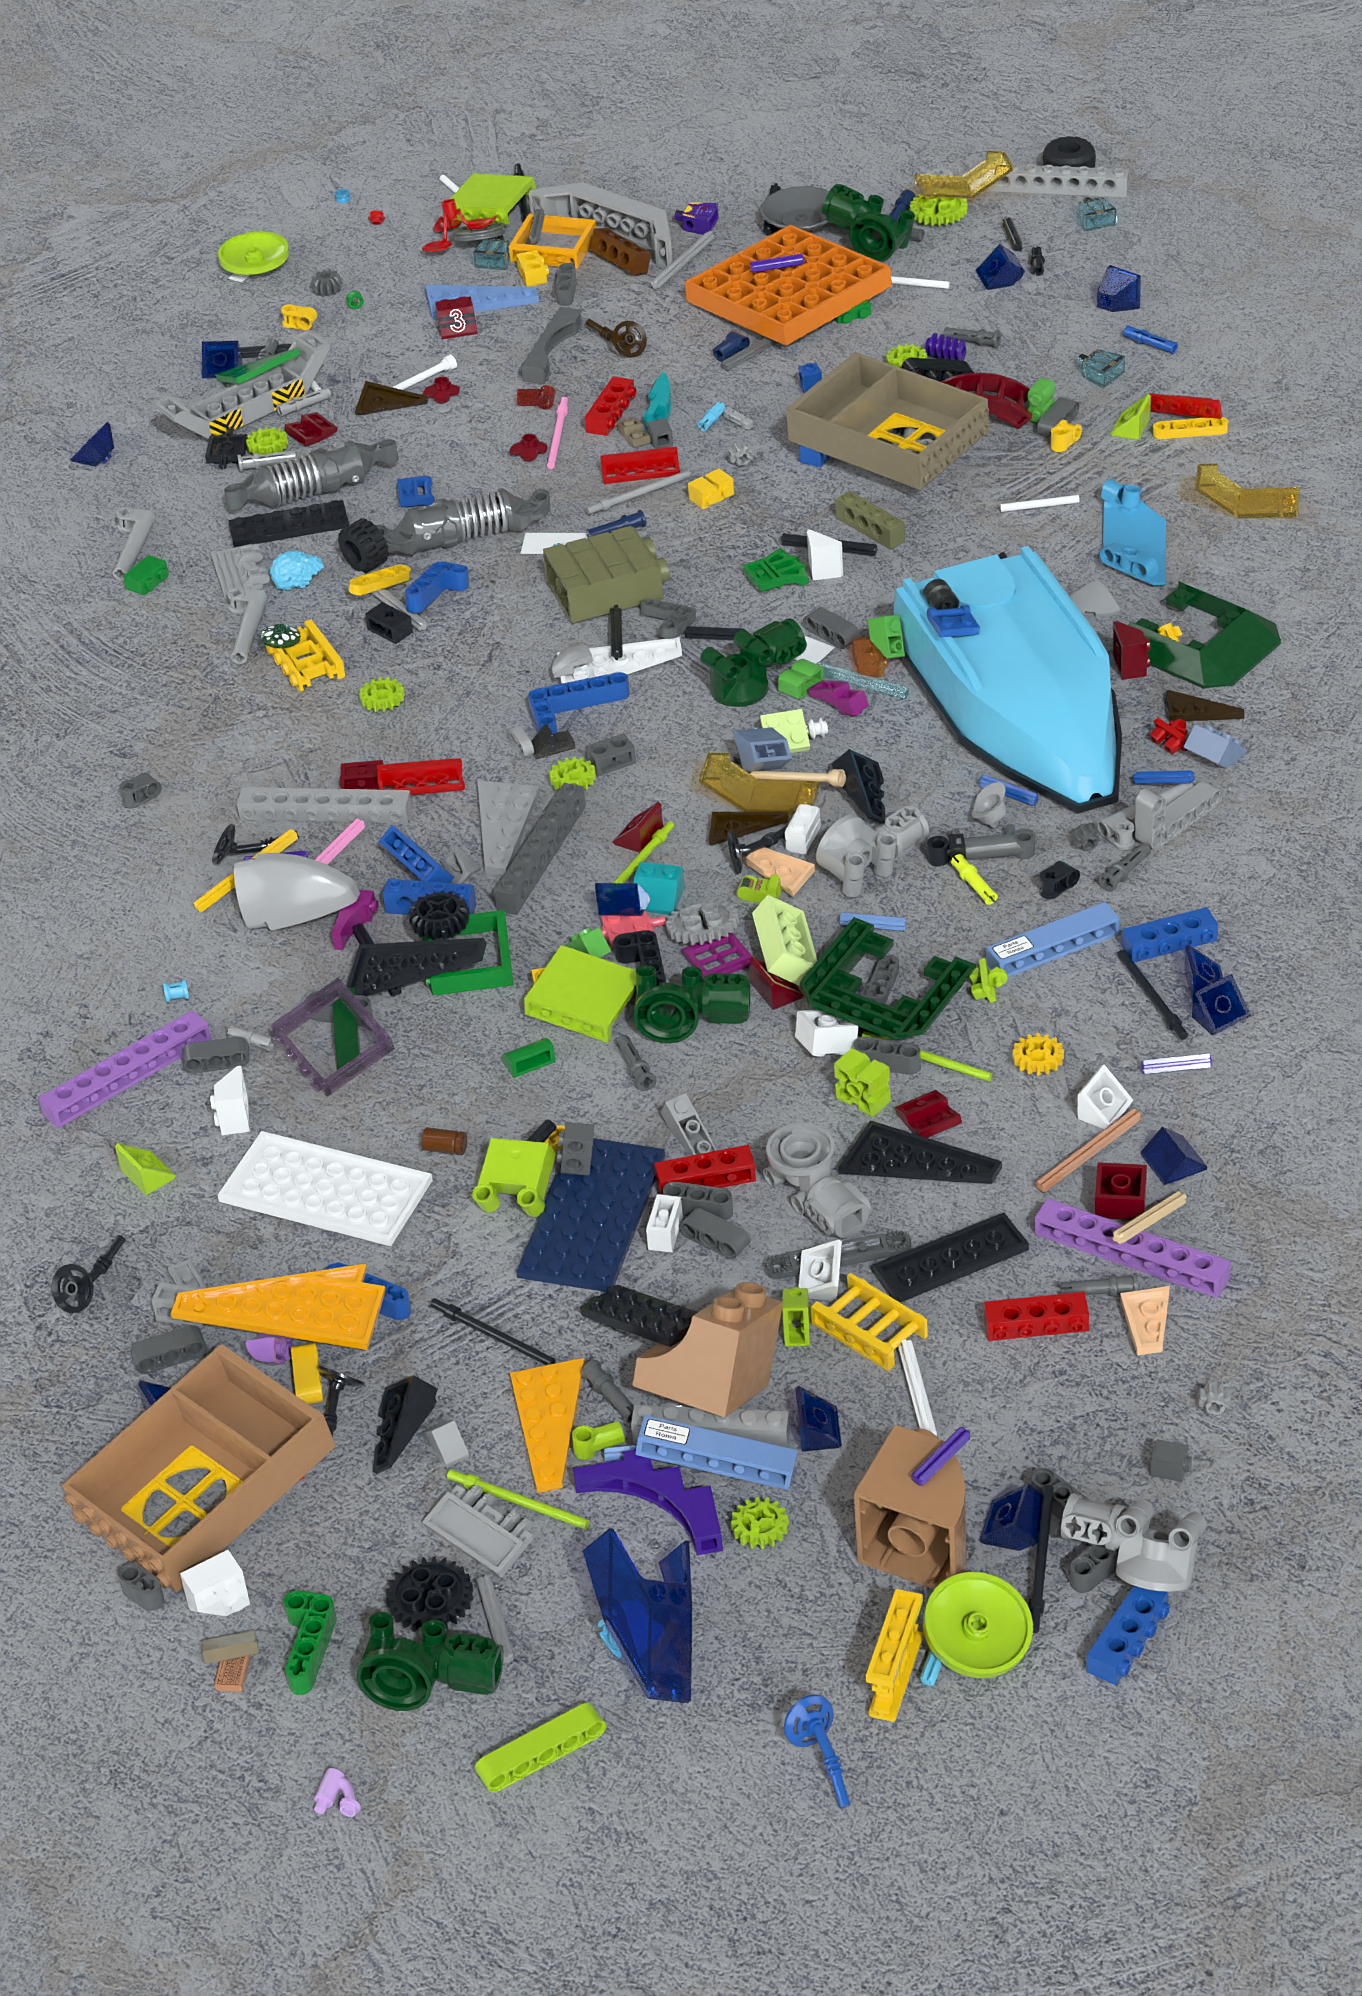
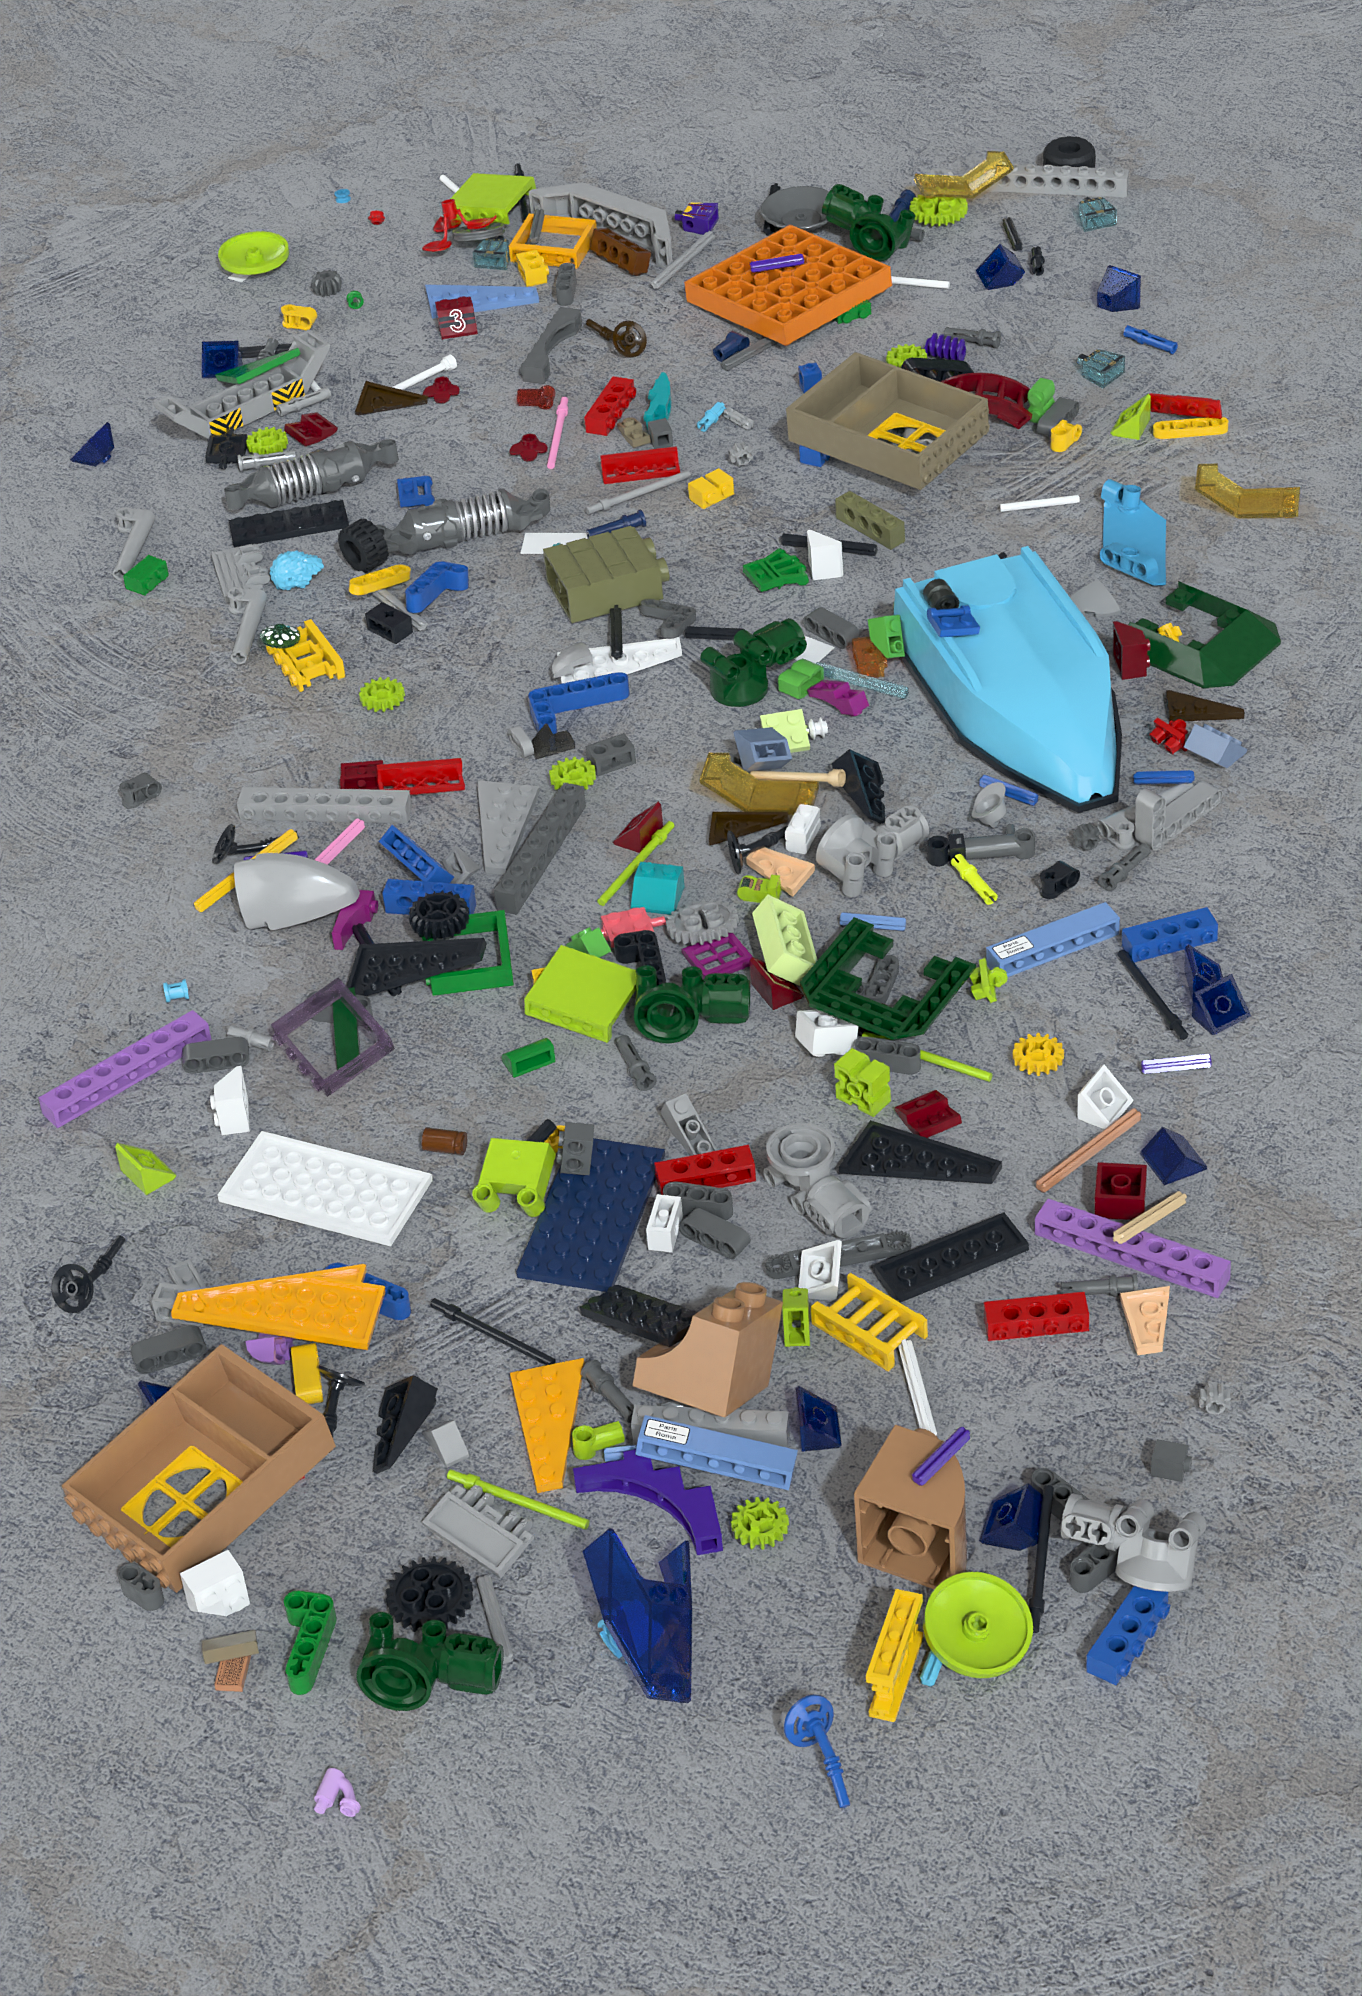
lime beam [474,1703,607,1792] -> none
clear blue slope [595,883,650,916] -> none

